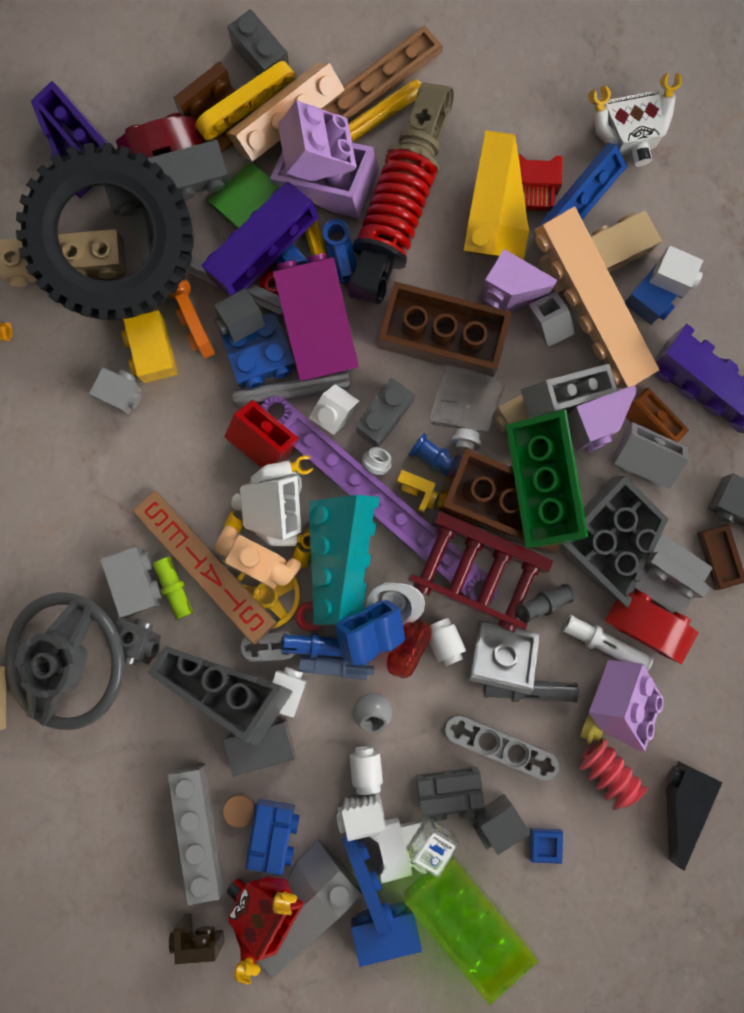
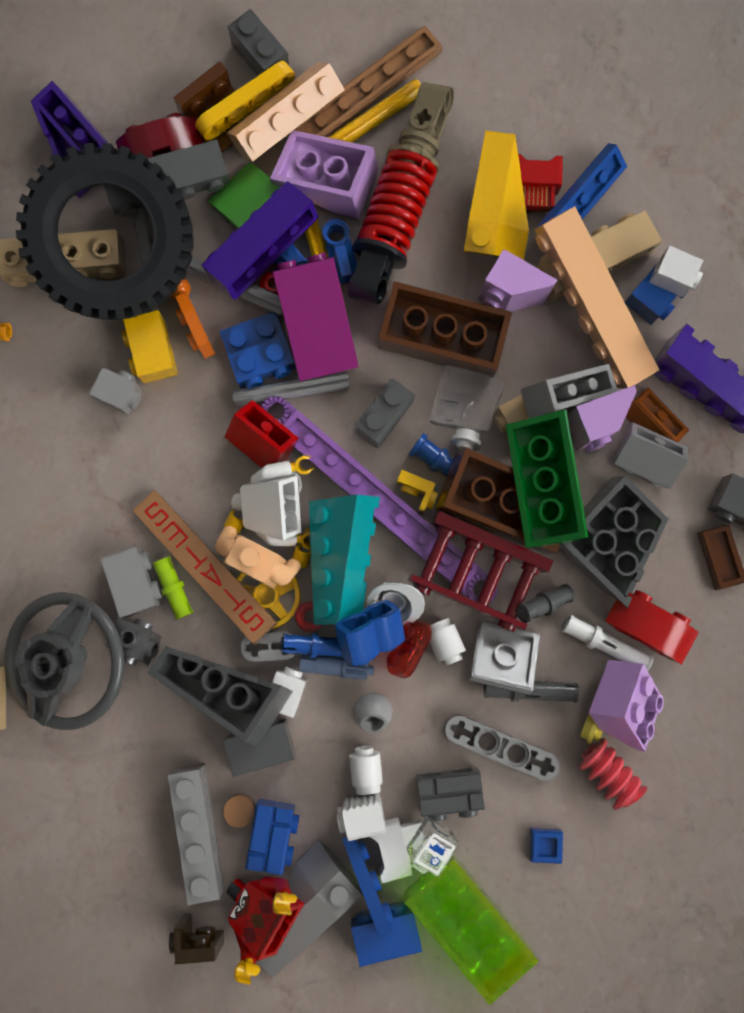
dark grey brick [214,288,265,343] -> none
lavender slope [278,100,357,181] -> none
white brick [309,384,360,435] -> none
white plate [362,447,392,475] -> none
dark grey brick [473,794,531,855] -> none
light grey brick [529,291,575,347] -> none
white torso [588,73,682,167] -> none
light grey bracket [635,535,712,615] -> none
black slope [666,761,723,871] -> none

